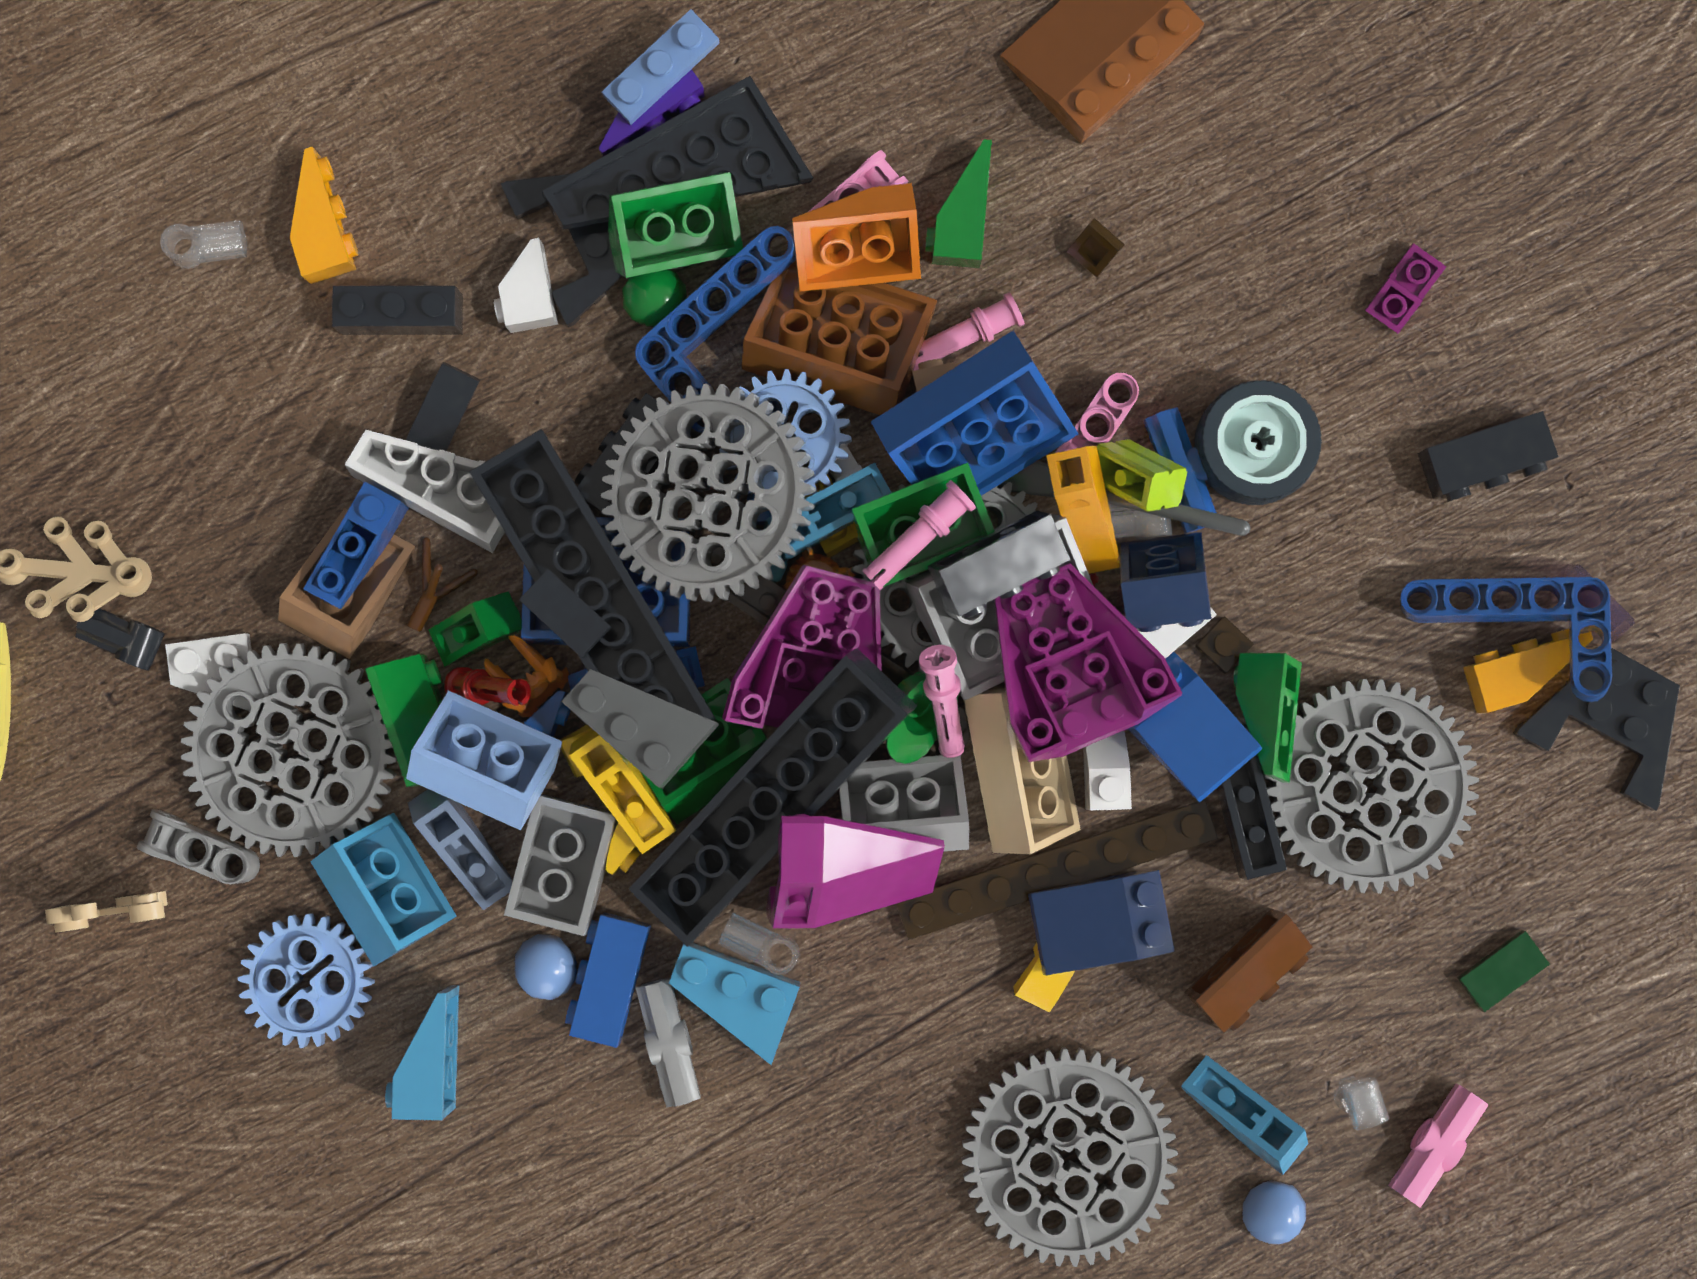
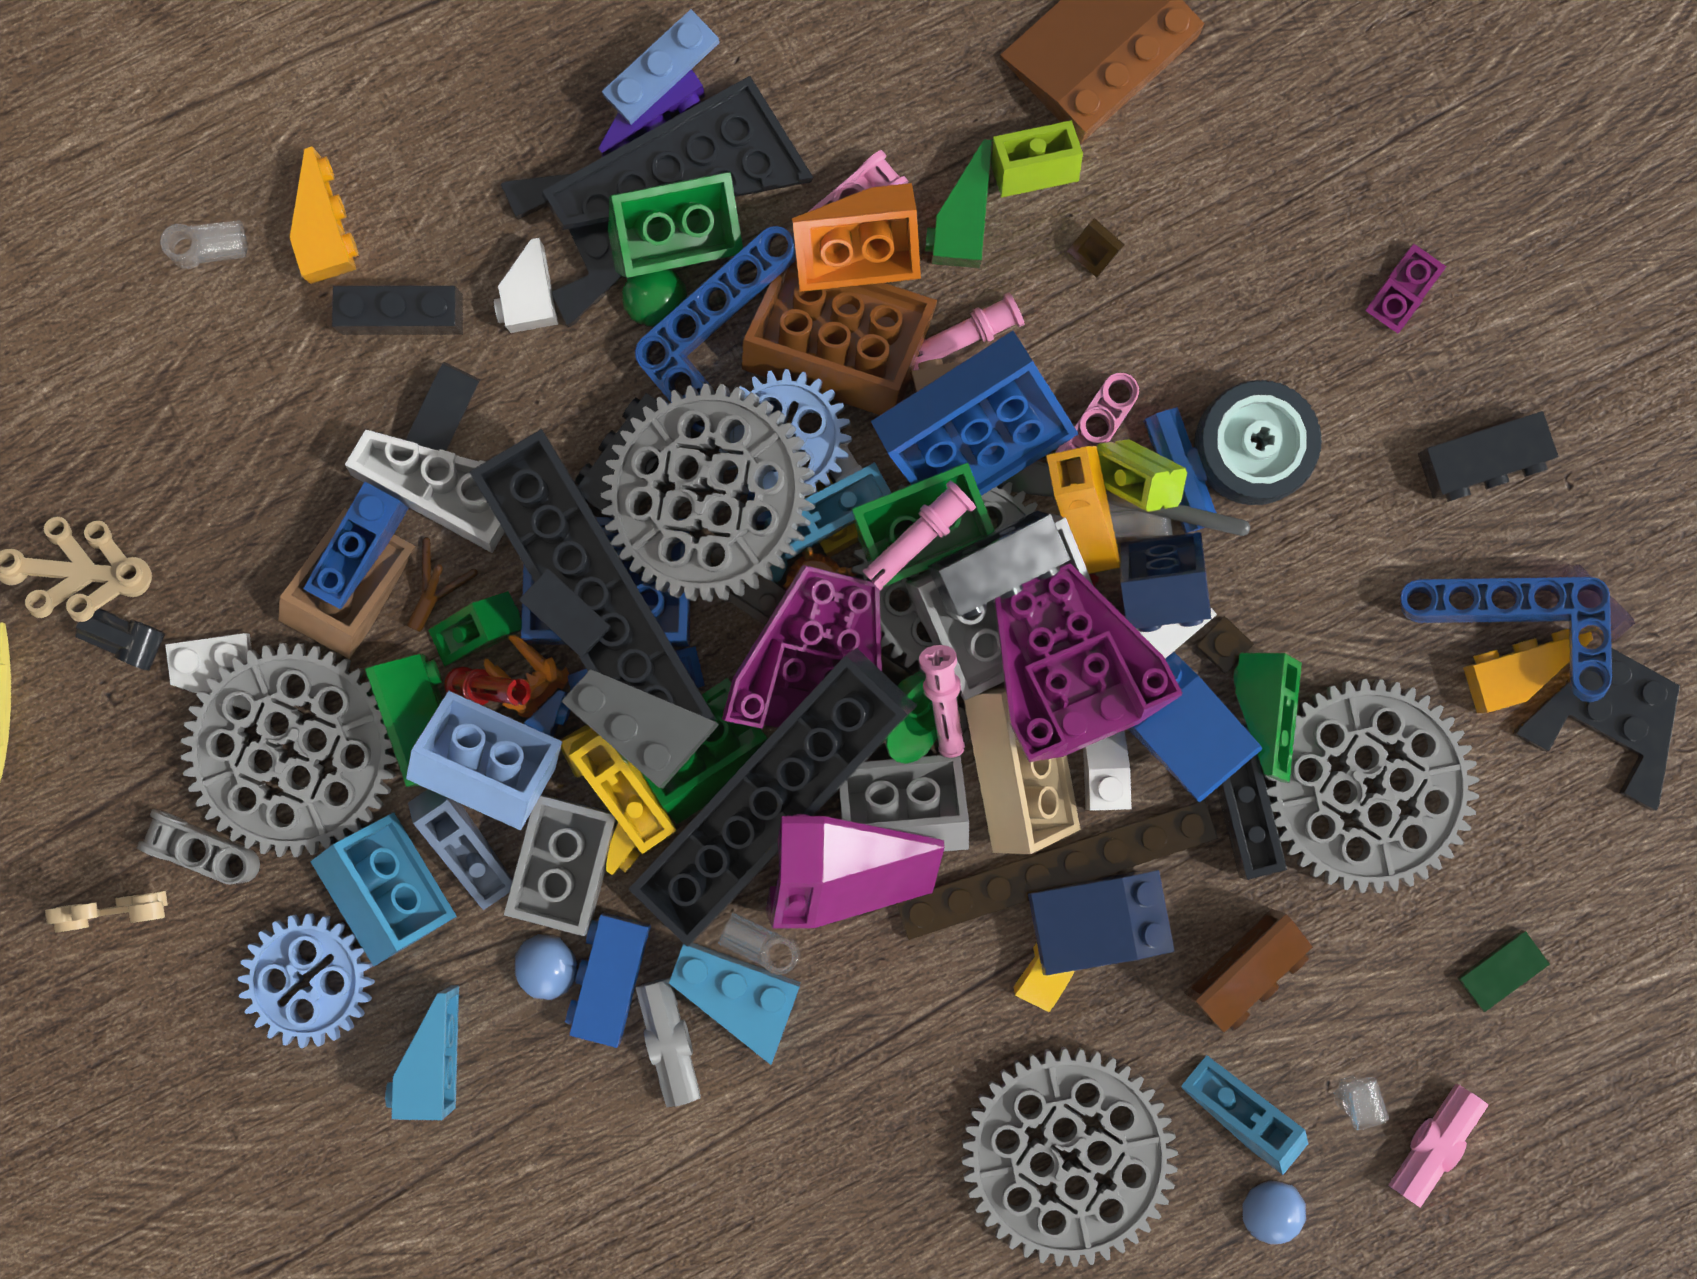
none -> lime brick [991,120,1083,198]

